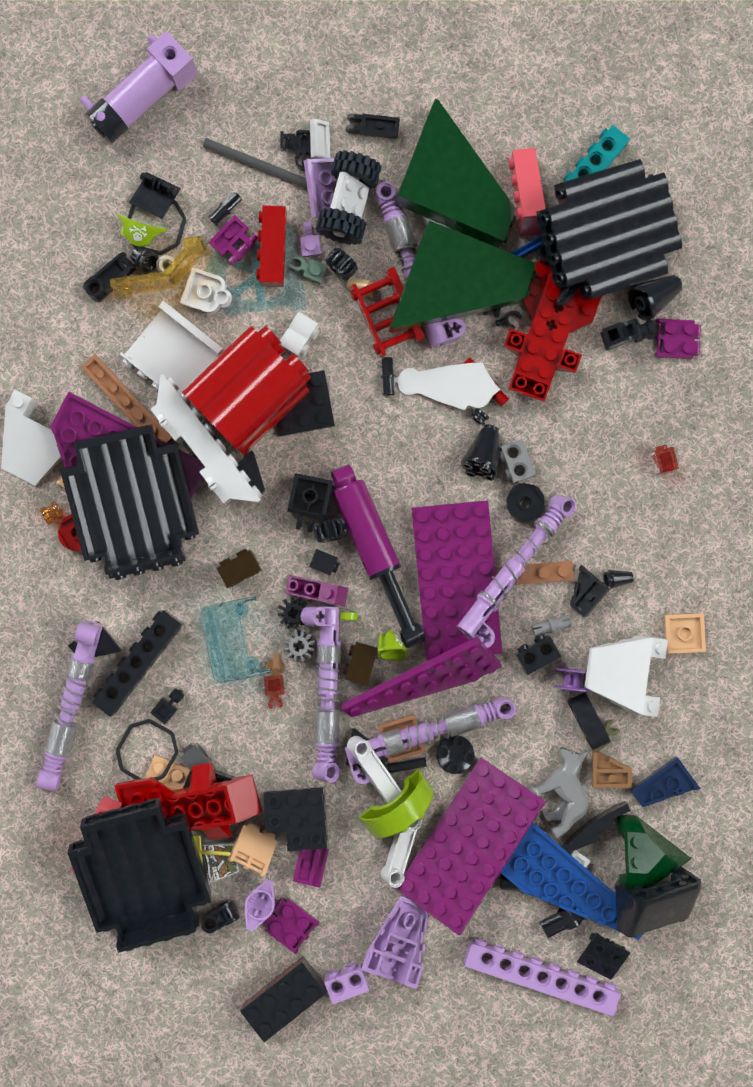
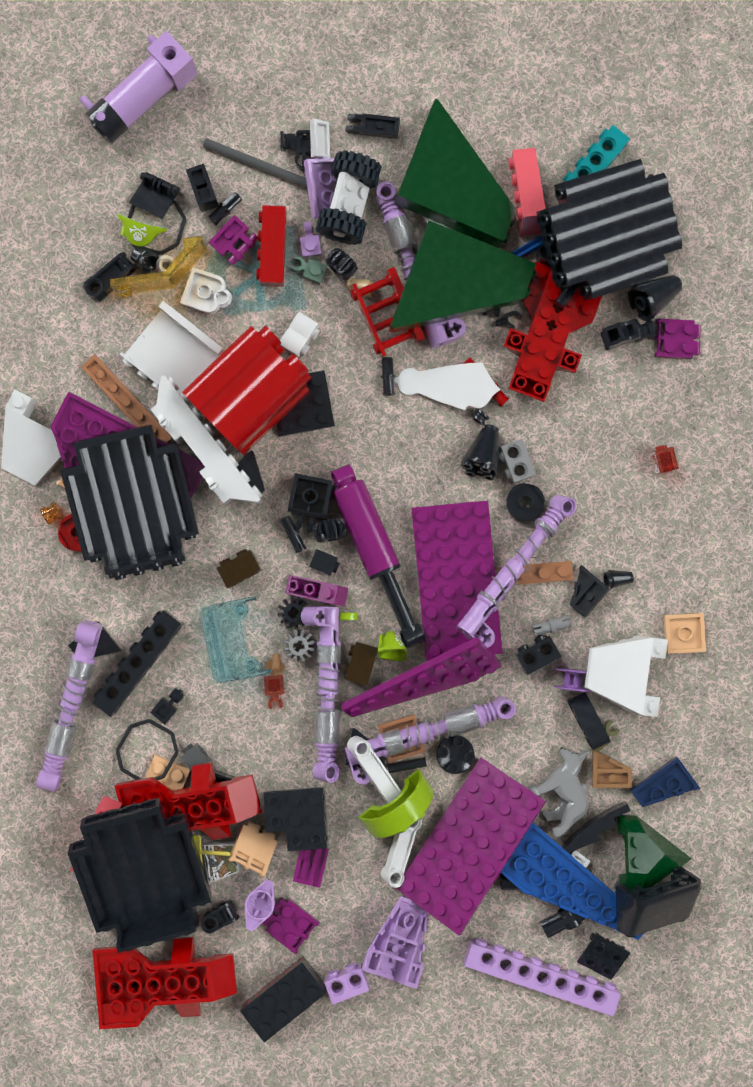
none -> red piece [92,937,237,1030]
none -> black brick [186,164,219,212]
none -> black axle [280,516,307,553]

